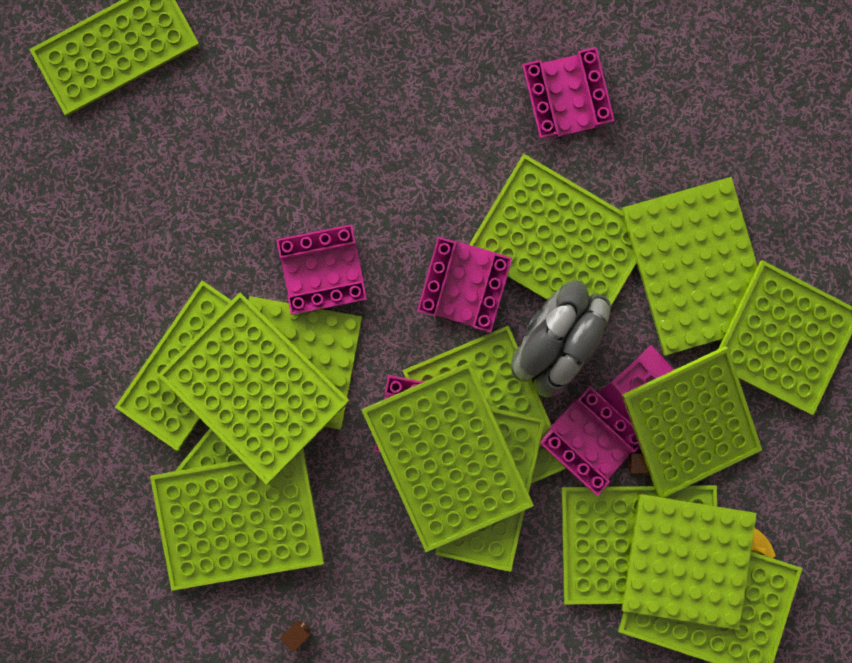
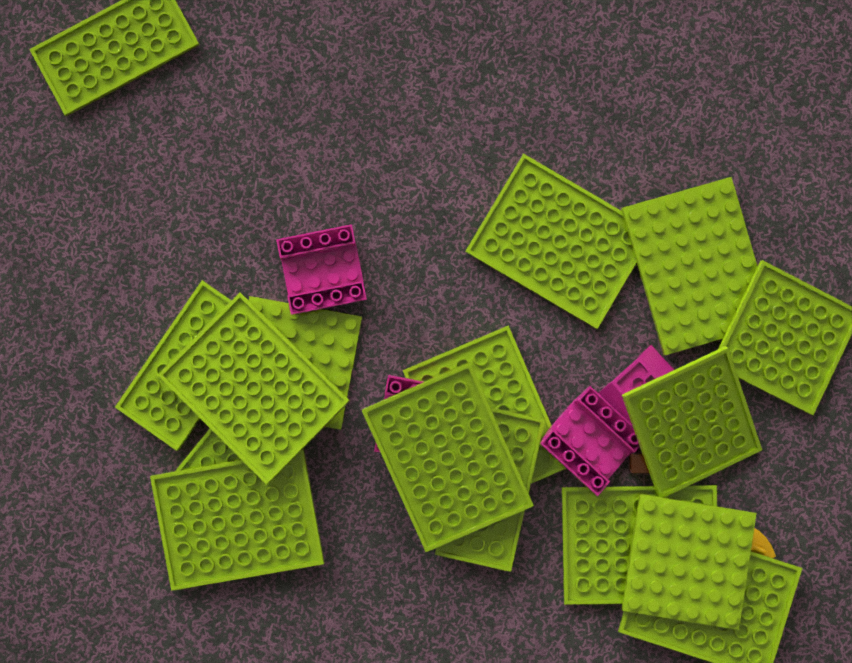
reddish brown brick [280,620,311,652] -> none
dark pink slope [417,237,512,332] -> none
piece [511,280,611,398] -> none
dark pink slope [522,47,615,139] -> none

